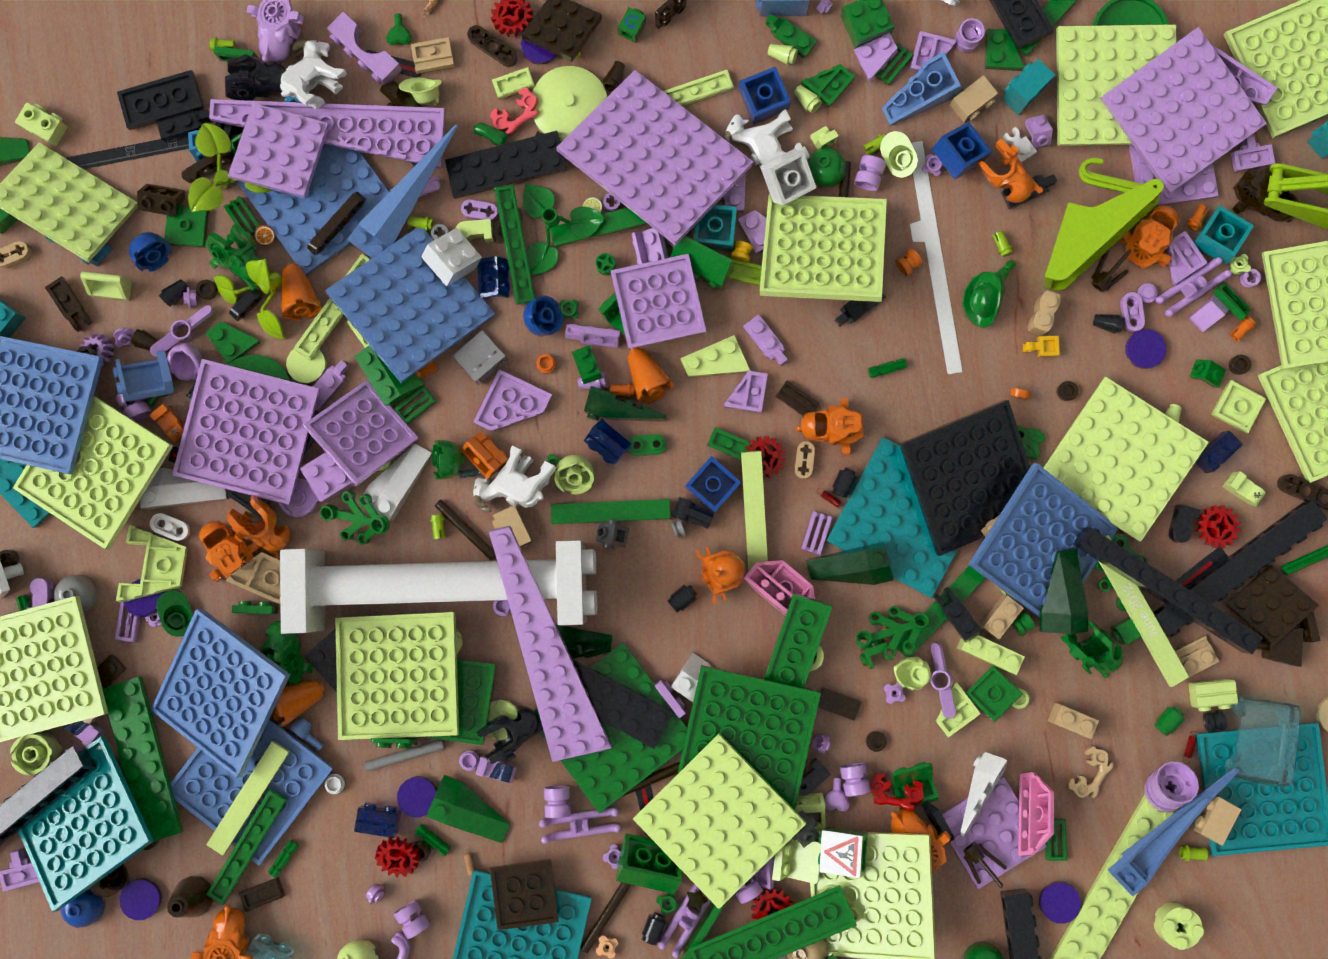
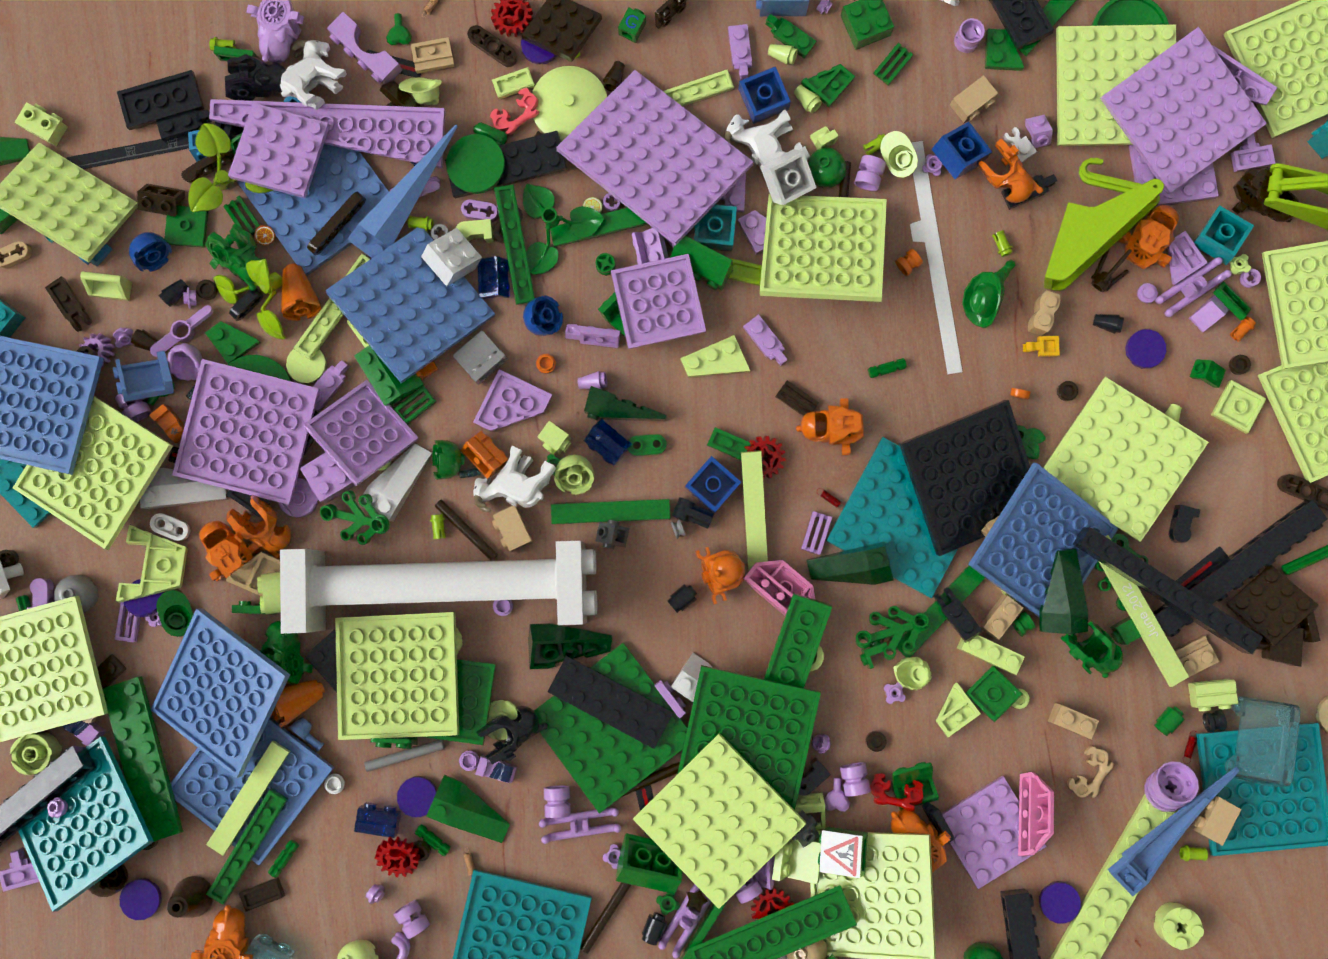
blue cylinder [60,890,105,928] -> none
lavender wing [489,526,612,762] -> none
dark brown plate [490,859,559,930] -> none
green plate [559,300,579,319] -> none
green plate [572,345,602,384] -> none
light nougat plate [596,935,618,959] -> none
orange pin [610,383,635,399] -> none
orange cone [627,347,674,404] -> none
lavender wing [724,370,768,413] -> none
yellow wheel [731,241,753,262] -> none
tan beam [794,441,815,479] -> none
dark brown tile [818,687,861,721] -> none
black brick [832,468,858,498] -> none
black hinge [835,293,886,327] -> none
lavender wing [854,33,898,83] -> none
medium blue wedge [882,52,964,126] -> none
lavender wing [910,31,956,72] -> none
lavender piece [930,642,956,719] -> none
white wedge [961,752,1007,837] -> none
dark brown plant [963,842,1007,888] -> none
teal brick [1002,59,1055,115] -> none
green tile [1045,818,1067,861] -> none
lavender plate [1120,292,1145,332] -> none
orange pin [1187,205,1210,231] -> none
clear blue brick [1195,430,1243,473] -> none
red gear [1195,505,1242,548] -> none
yellowish green leg [1222,471,1266,507] -> none
none -> lavender plate [47,797,68,818]
none -> yellowish green brick [257,572,281,615]
none -> green tile [446,134,505,194]
none -> yellowish green brick [538,421,572,455]
none -> lavender hinge [728,24,752,80]

